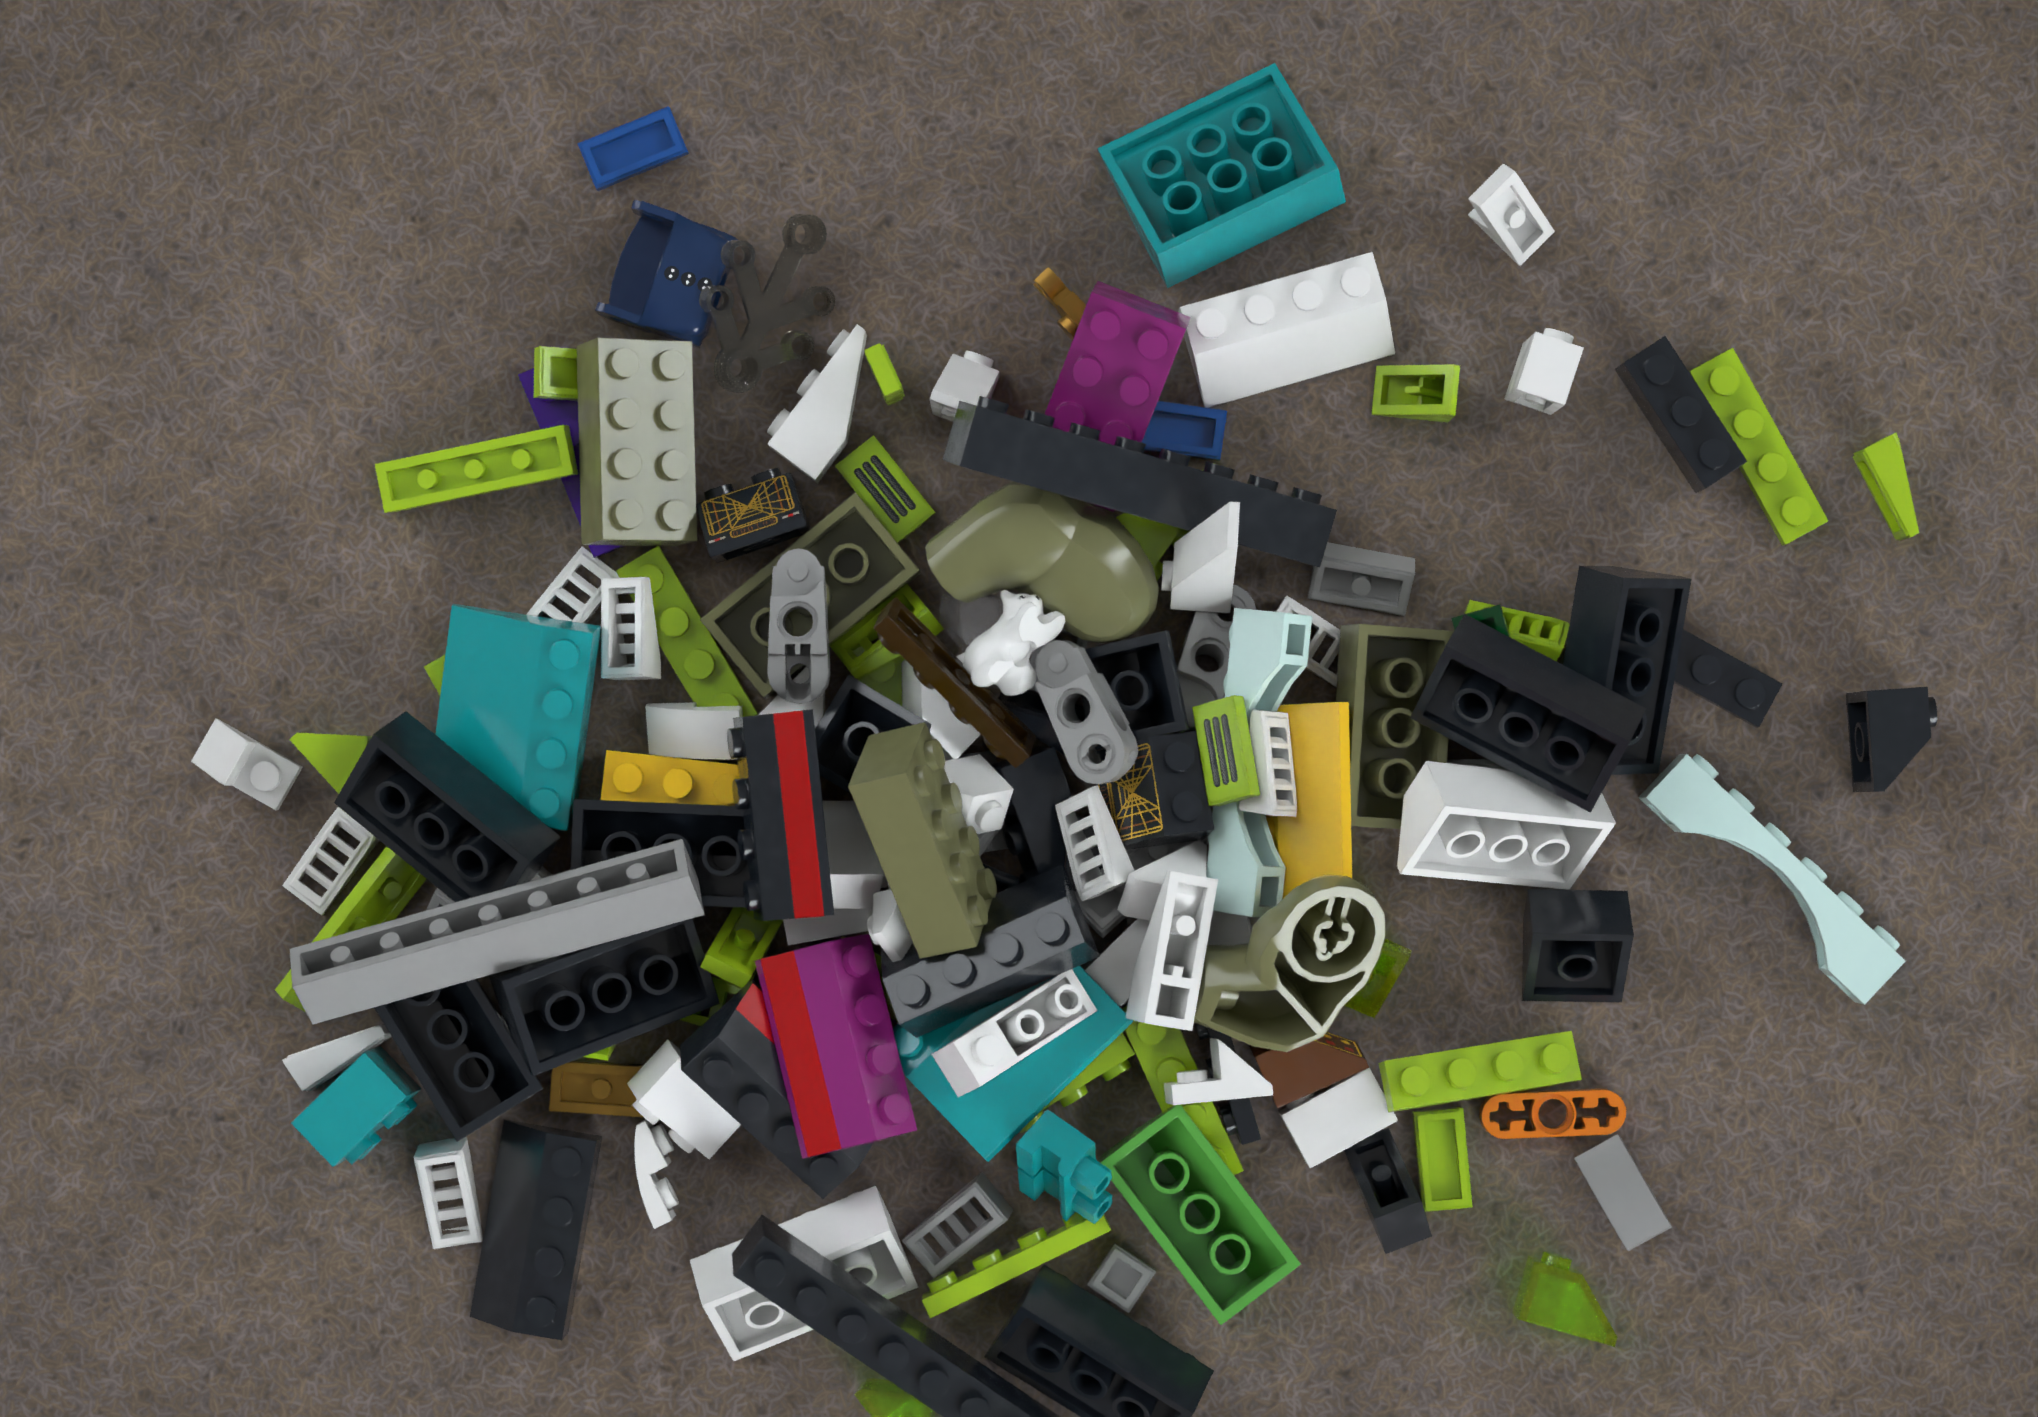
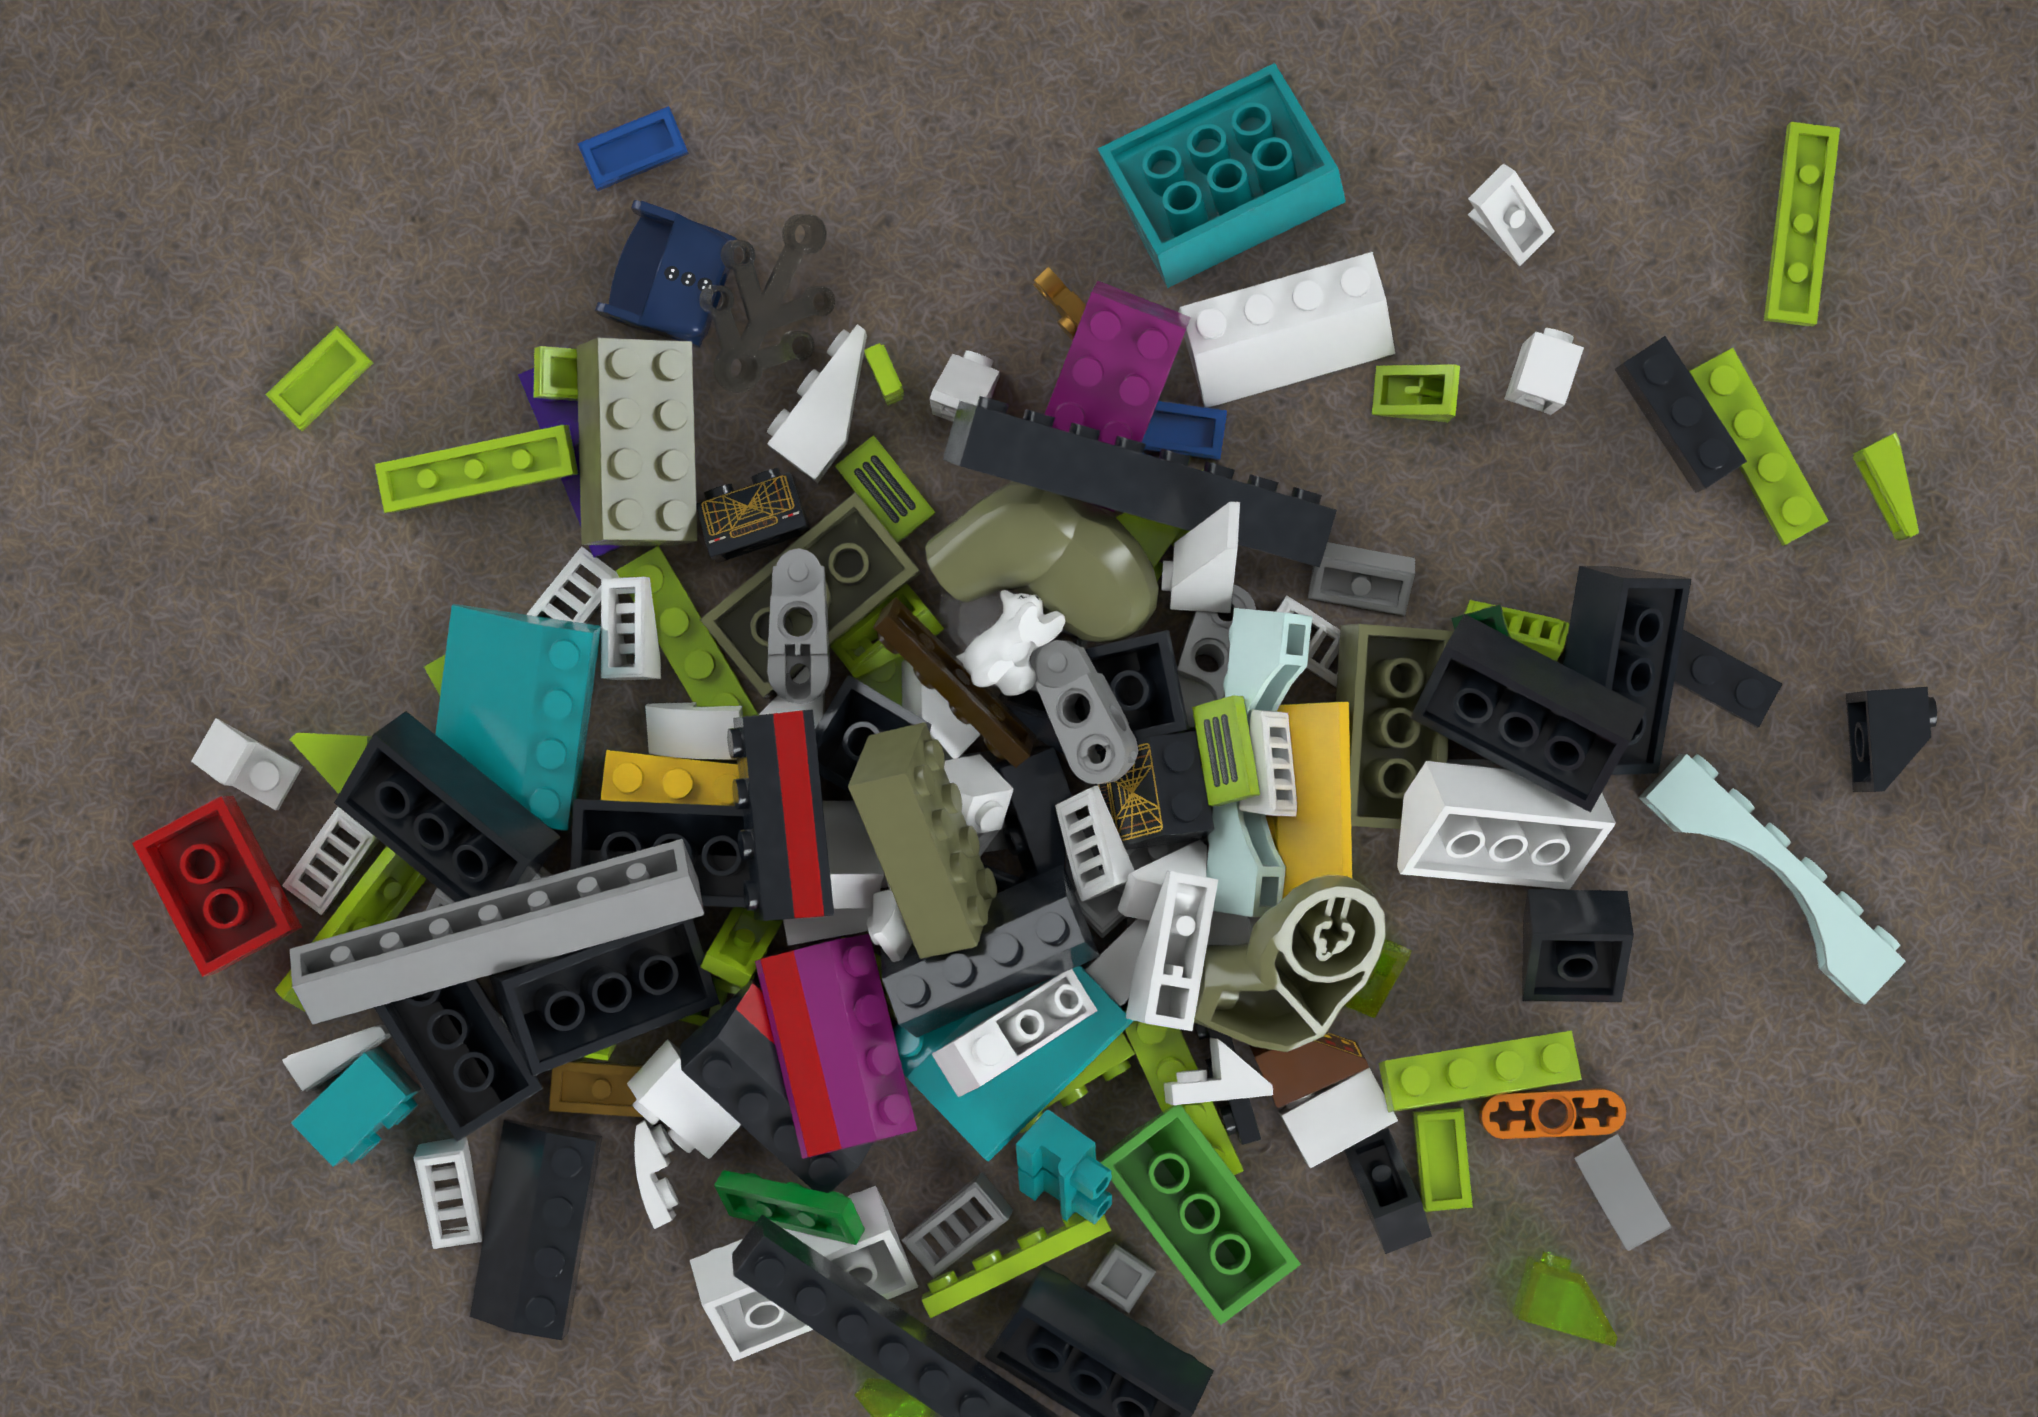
none -> red brick [132,796,303,977]
none -> lime tile [265,326,373,431]
none -> green plate [714,1170,865,1245]
none -> lime plate [1764,122,1840,327]

